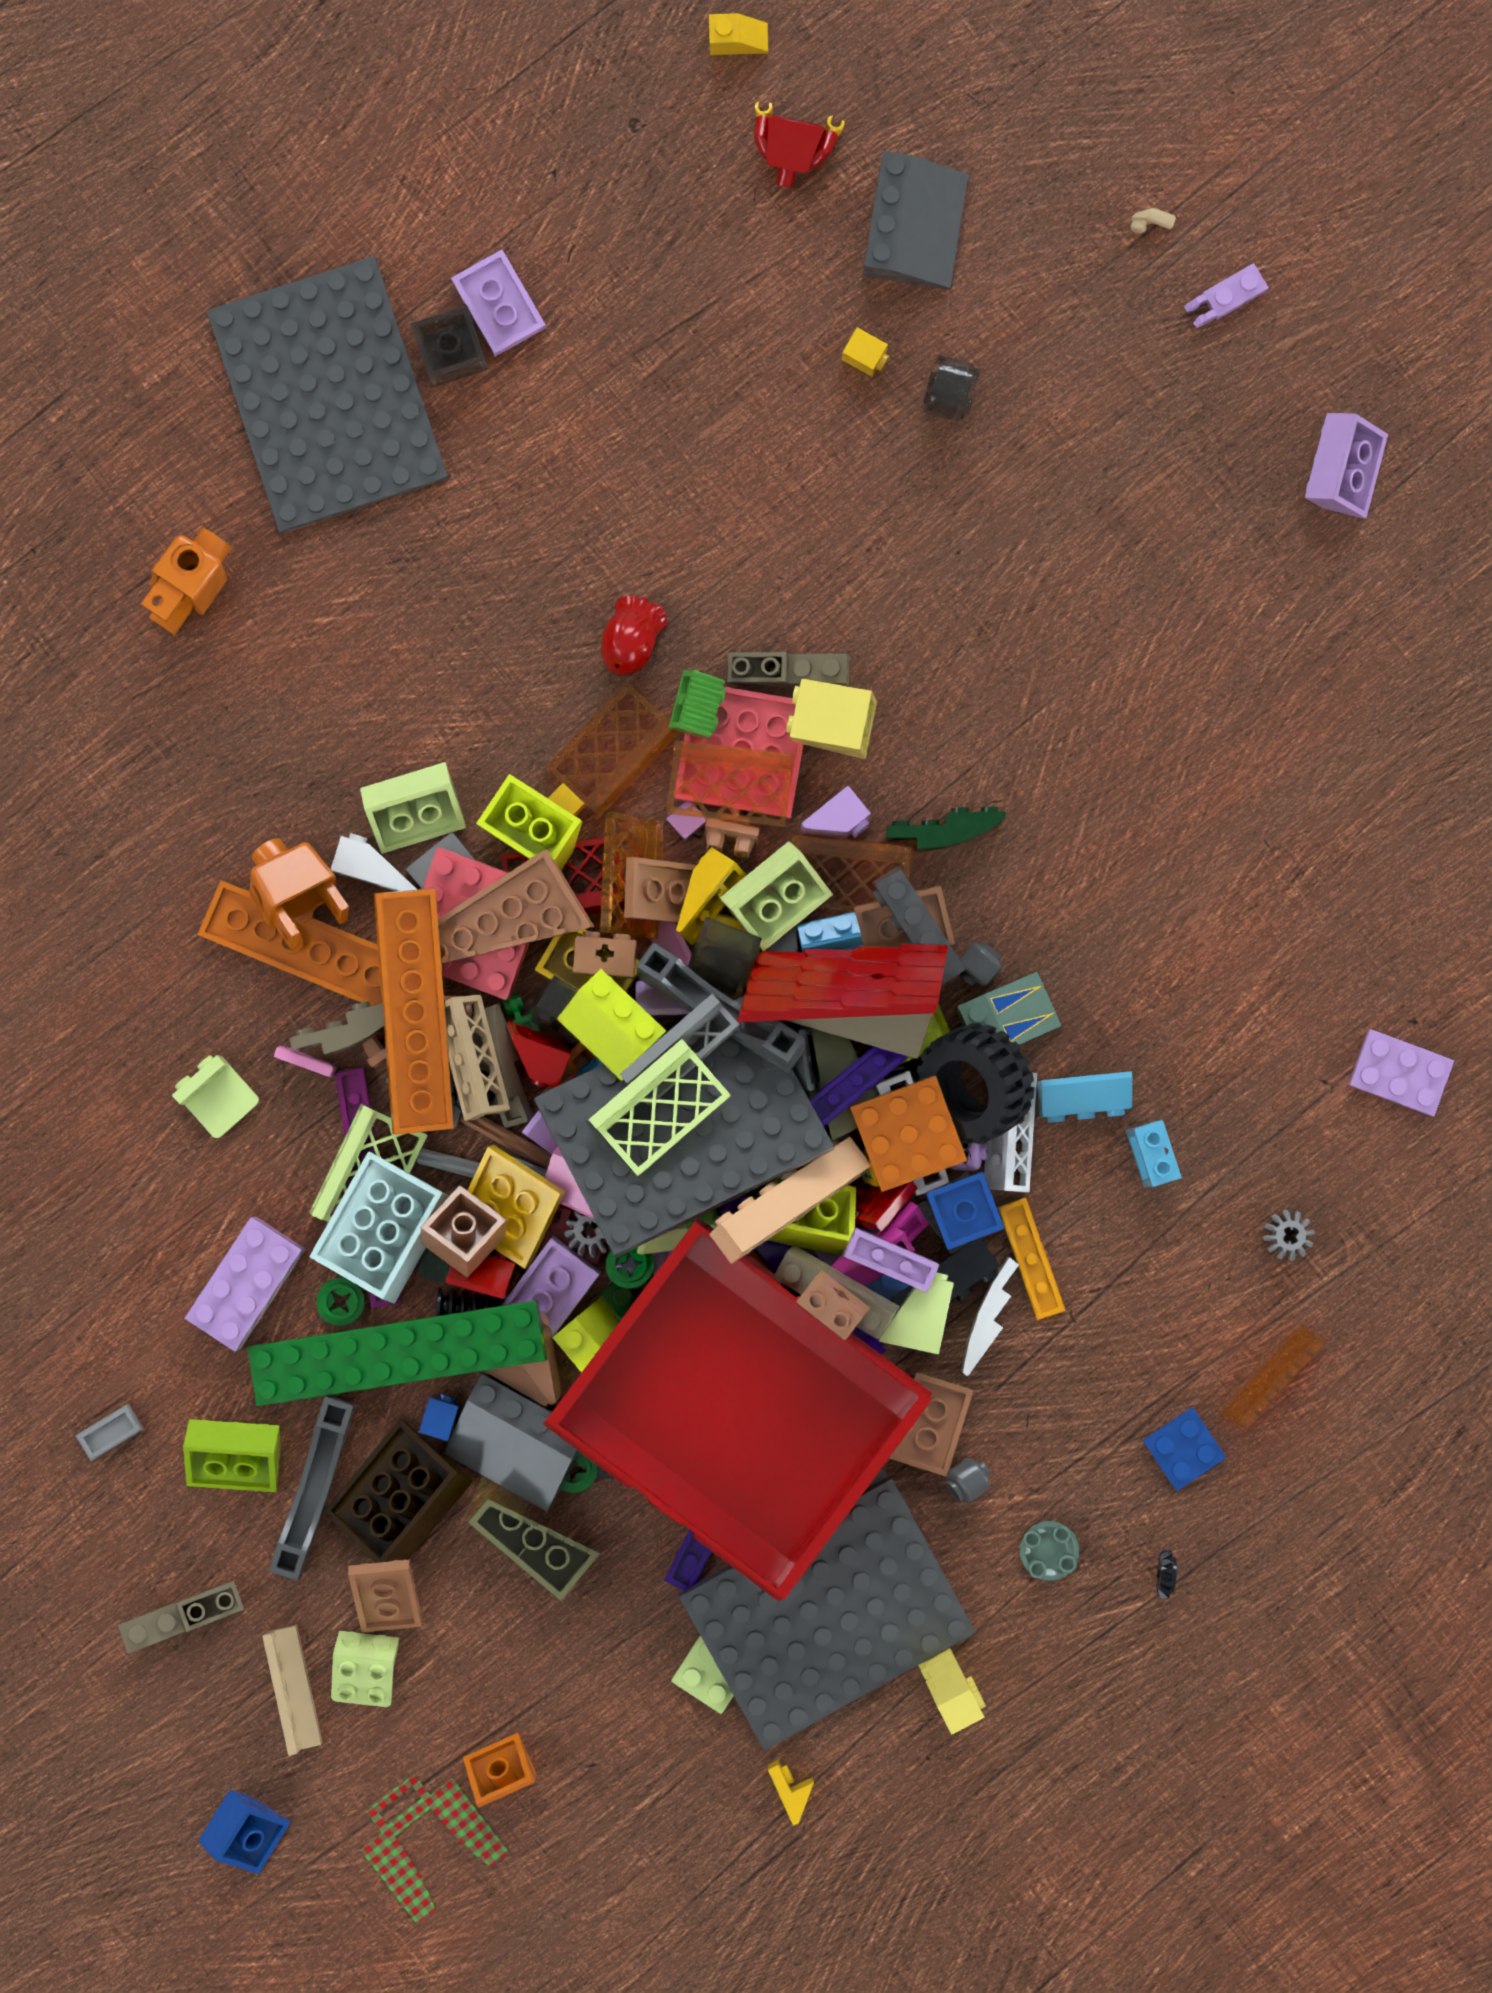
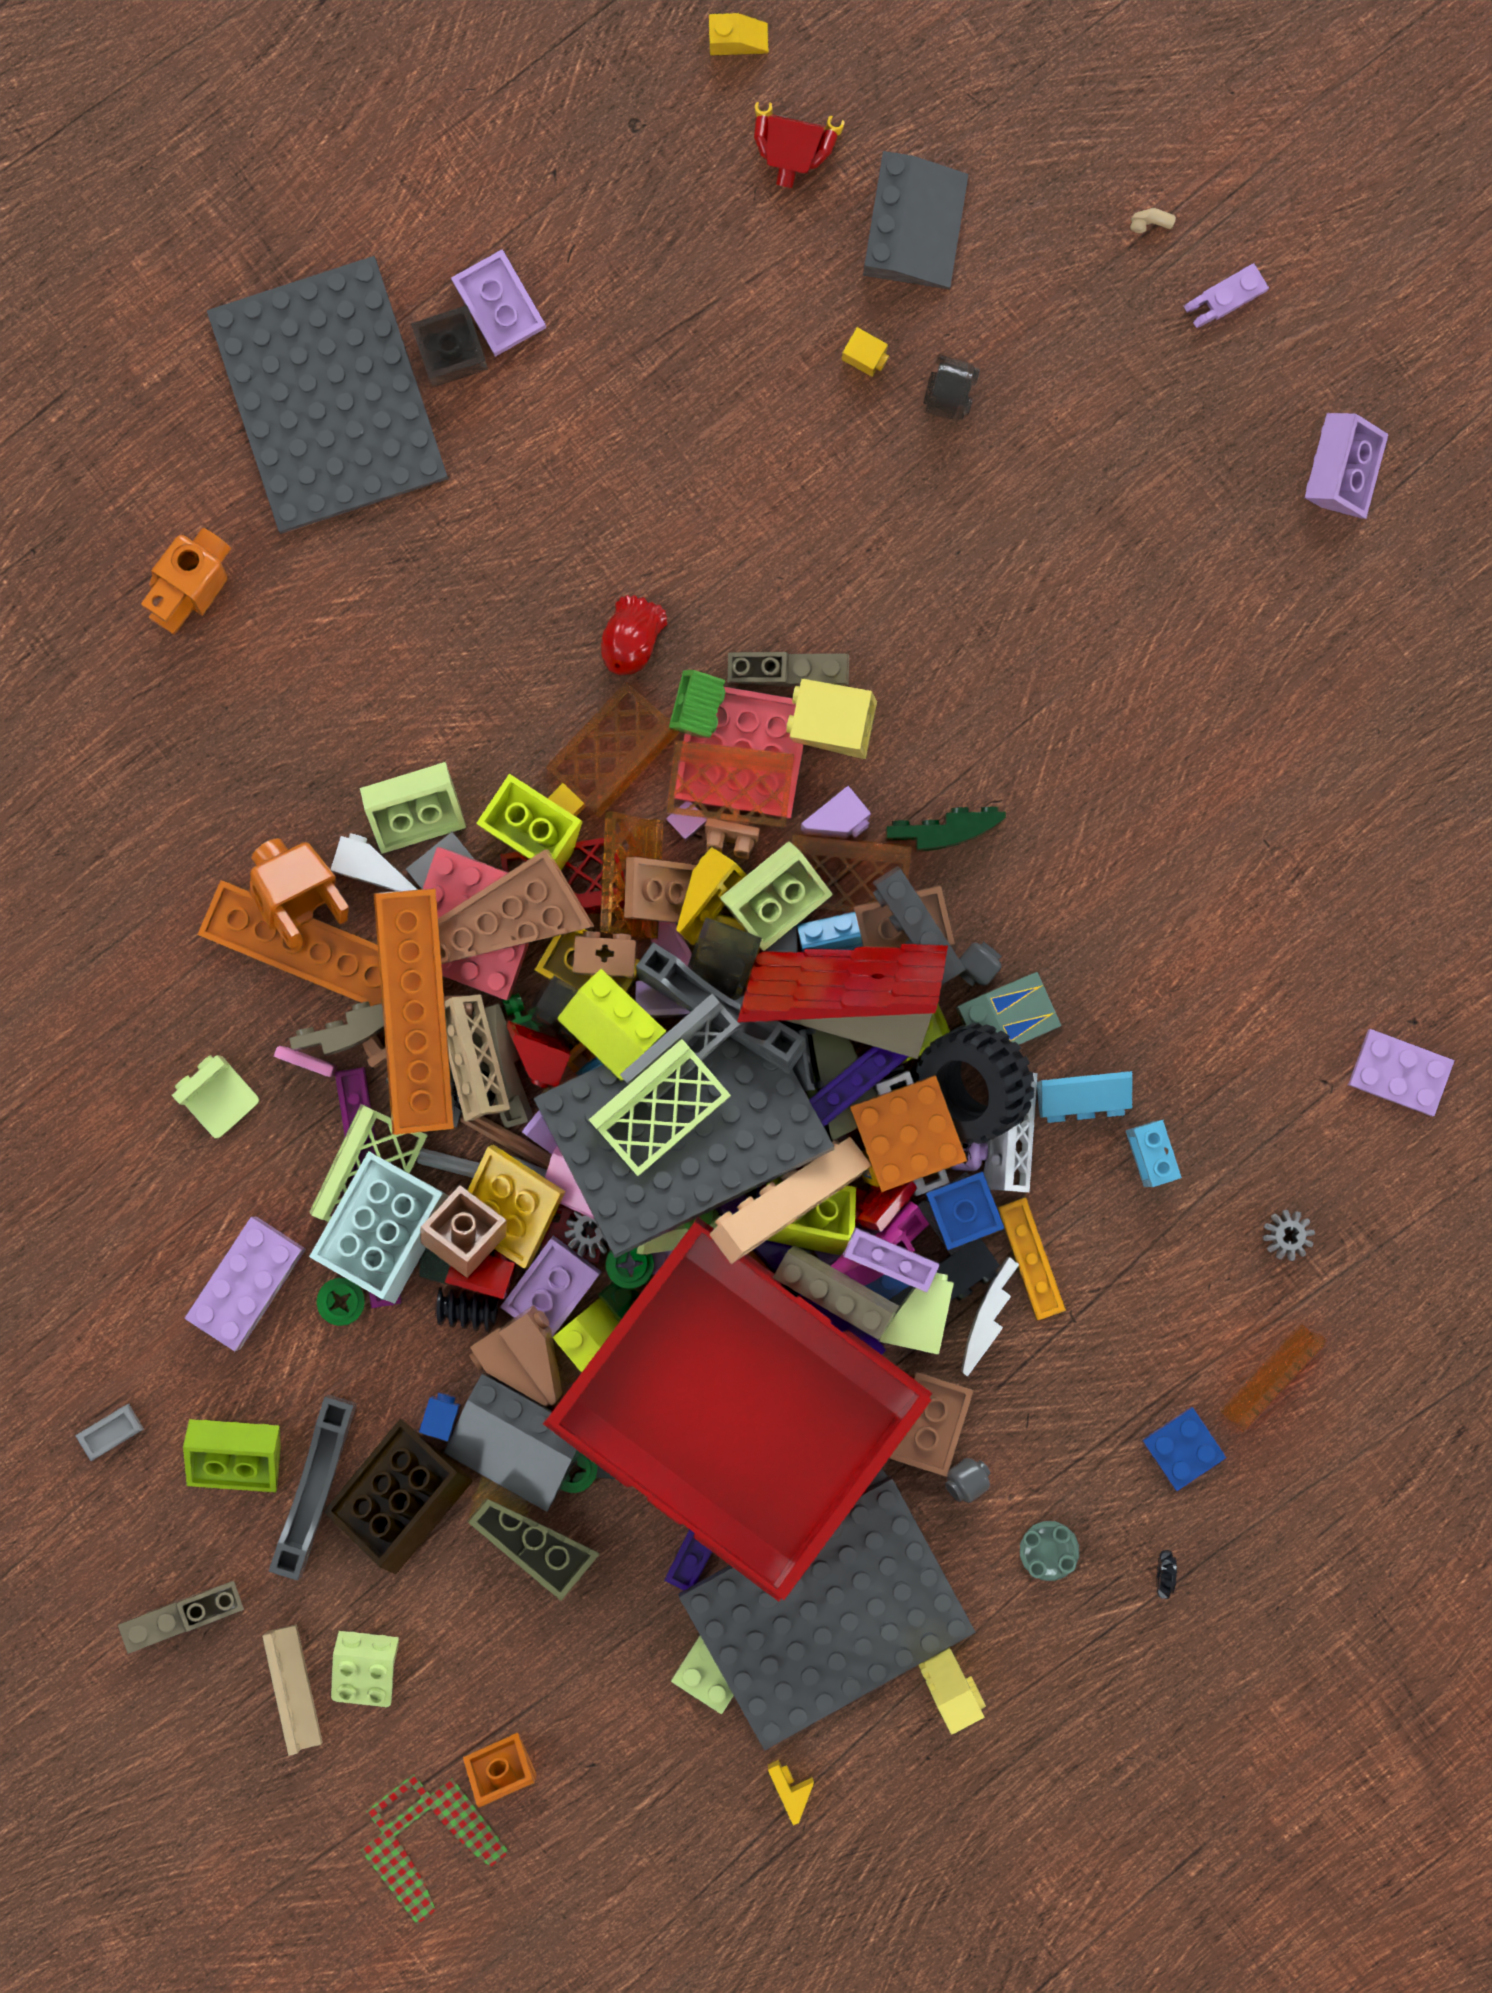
blue slope [198,1789,291,1874] -> none
green plate [247,1300,548,1406] -> none
nougat plate [348,1560,422,1633] -> none
nougat brick [796,1270,870,1340] -> none

